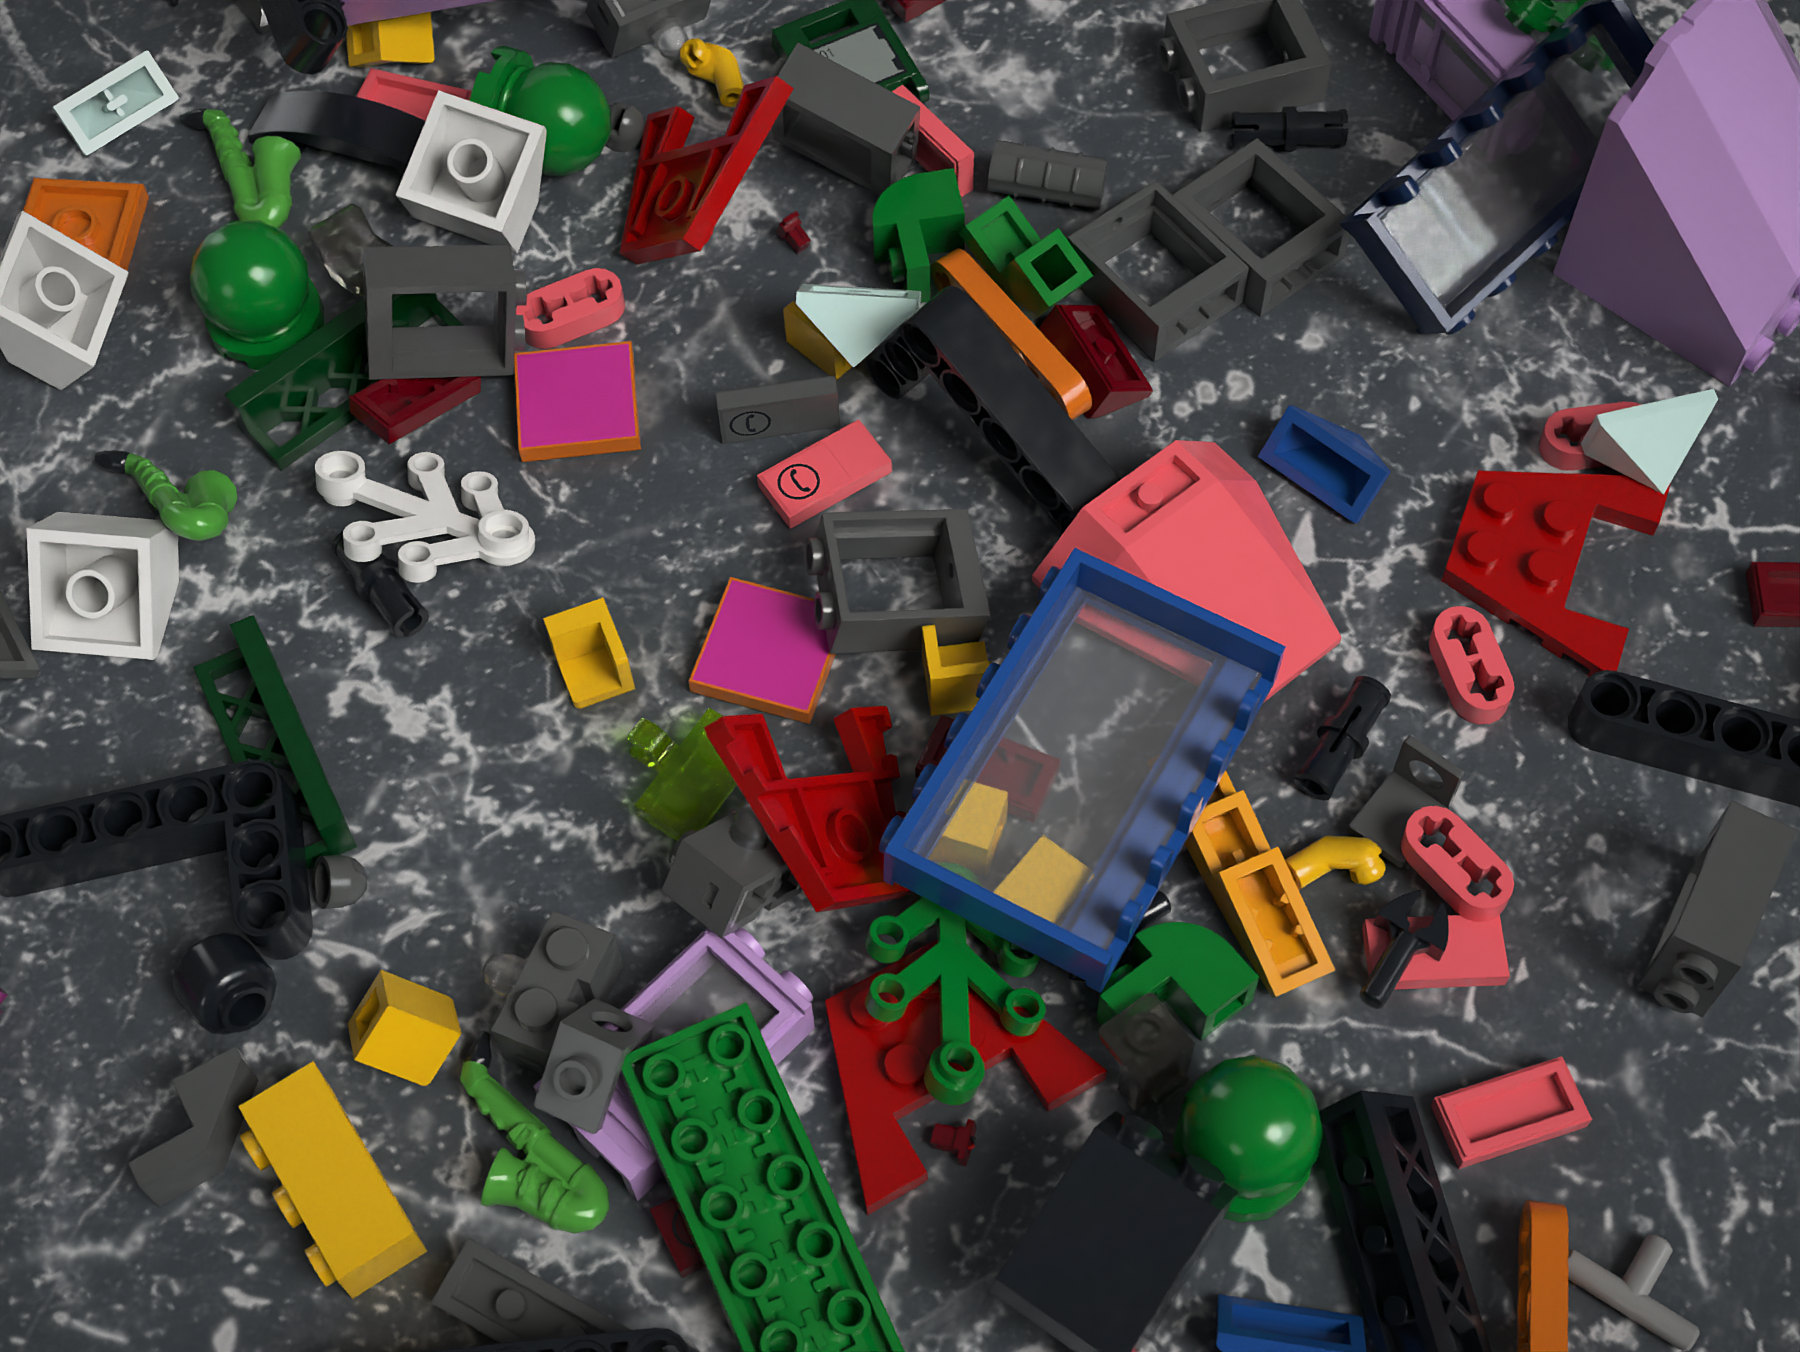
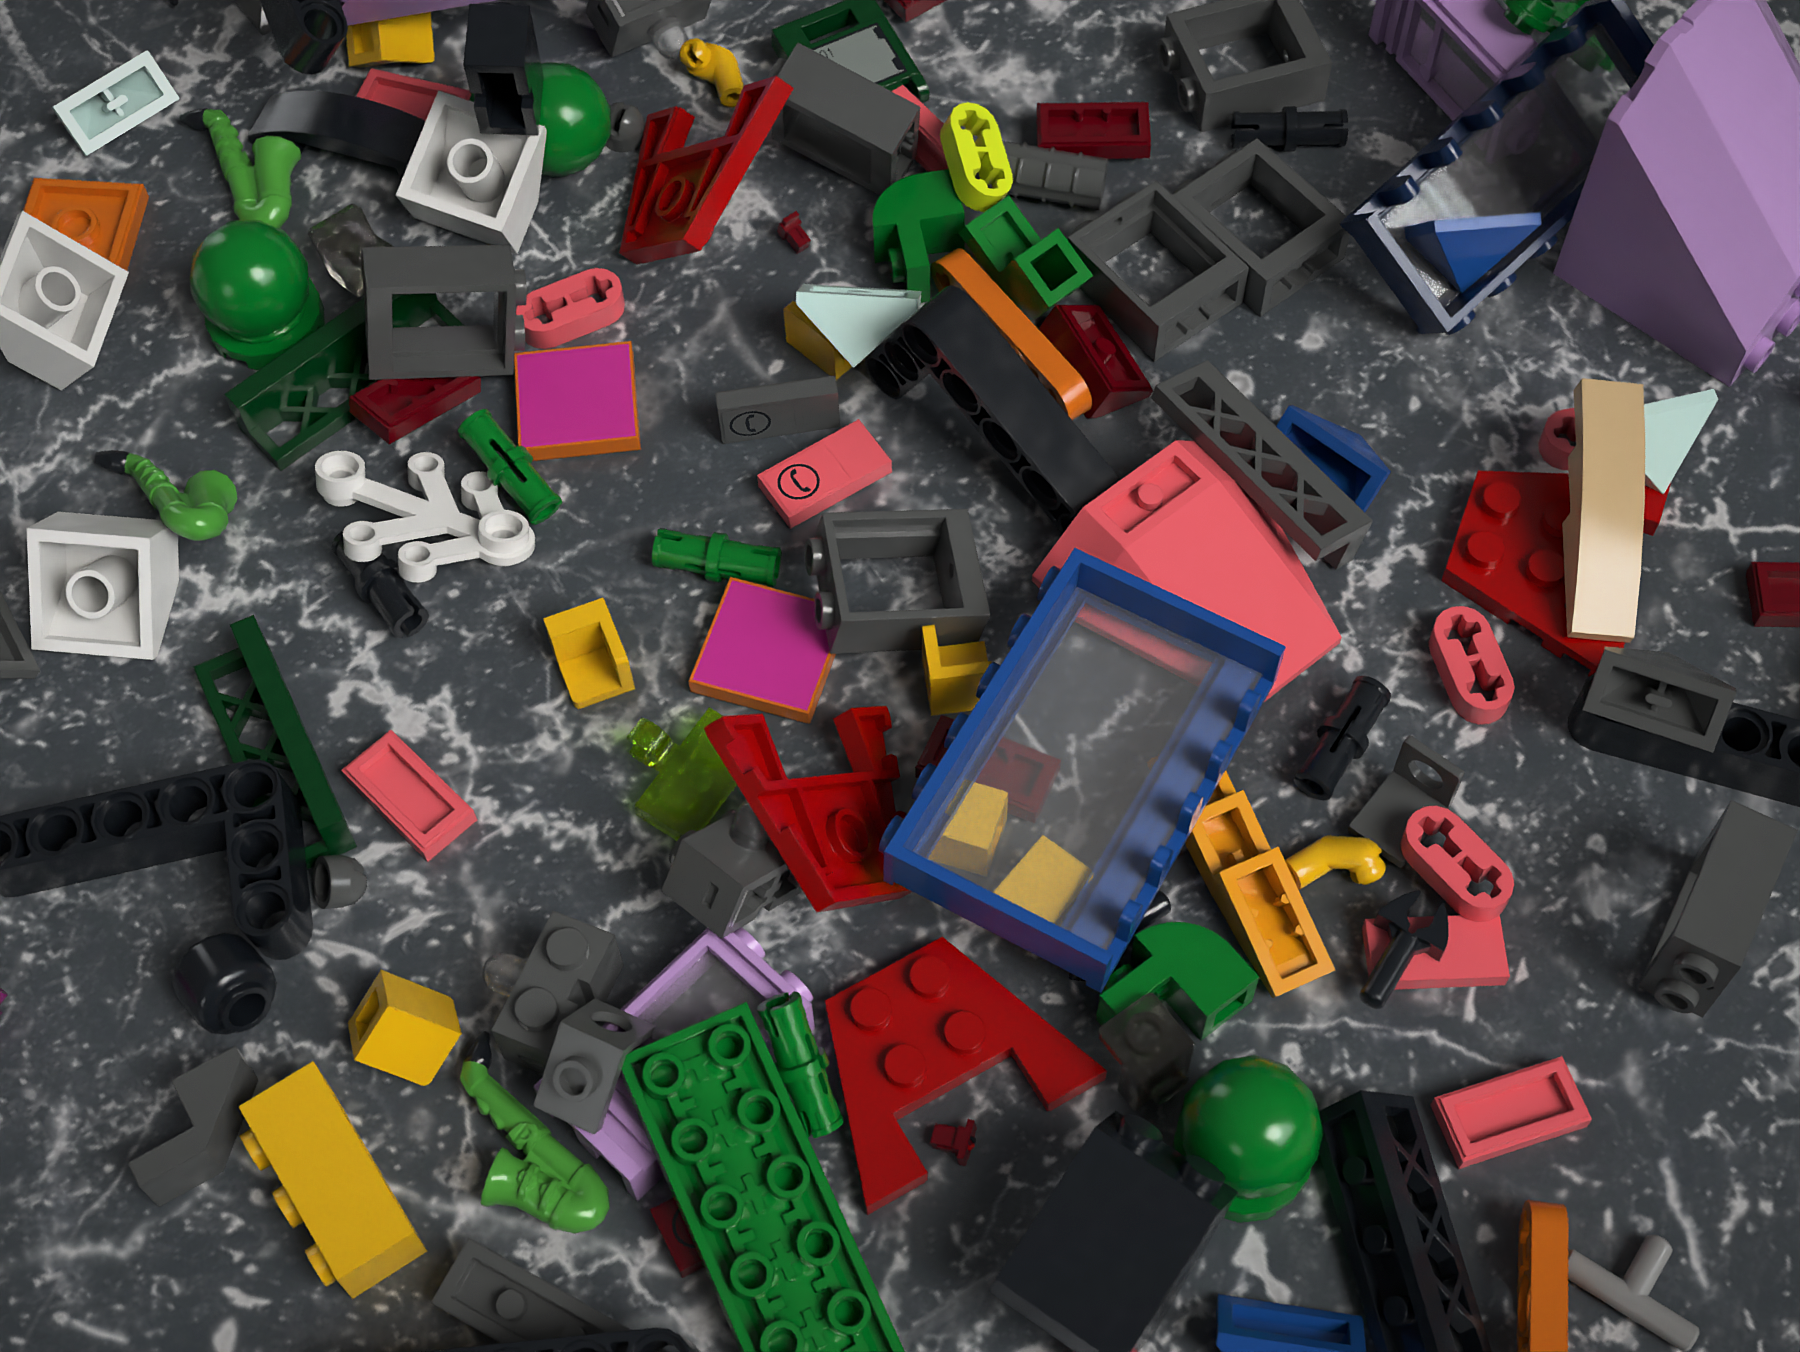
green plant [865,864,1046,1105] -> none
none -> coral tile [341,730,477,862]
none -> green pin [457,409,562,525]
none -> black brick [463,2,544,135]
none -> green pin [652,528,782,587]
none -> green pin [757,992,843,1138]
none -> neon yellow beam [940,102,1013,212]
none -> dark red plate [1036,102,1151,159]
none -> dark grey fence [1151,360,1373,569]
none -> blue slope [1404,212,1541,294]
none -> tan slope [1562,378,1645,643]
none -> dark grey slope [1582,646,1737,753]

